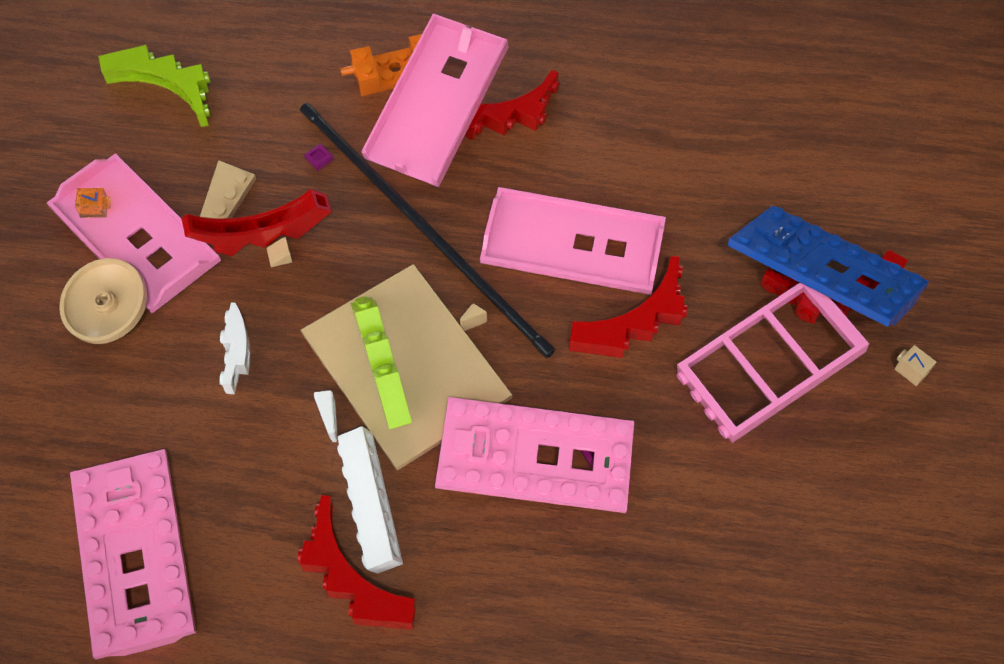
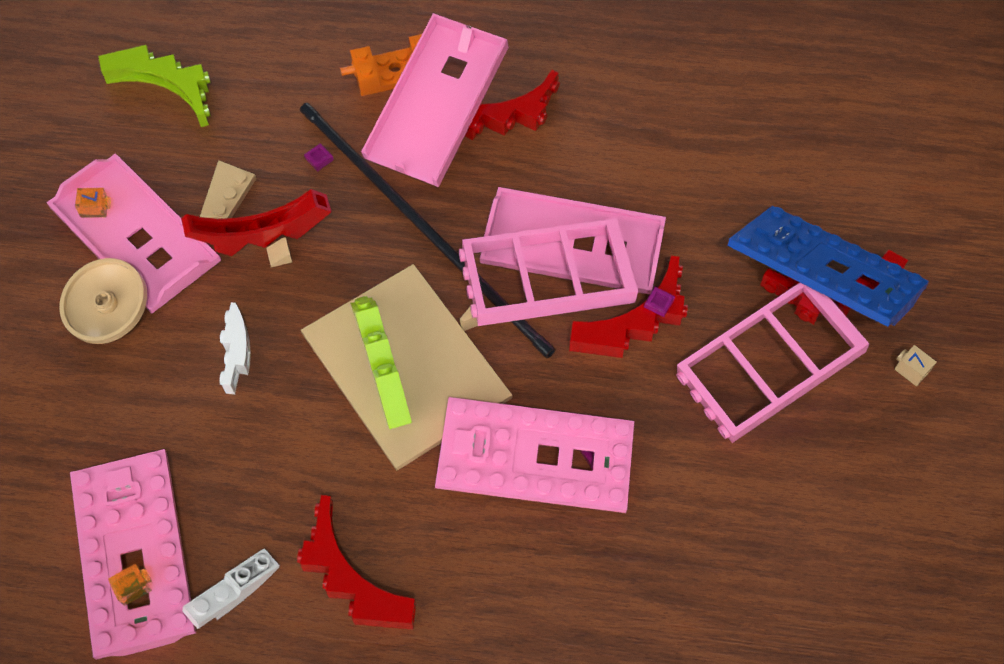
white slope [314,390,338,442] -> none
white brick [337,427,403,574] -> none
none -> clear yellow brick [108,564,152,606]
none -> white slope [182,549,279,629]
none -> bright pink window [459,218,638,326]
none -> magenta tile [644,287,675,317]

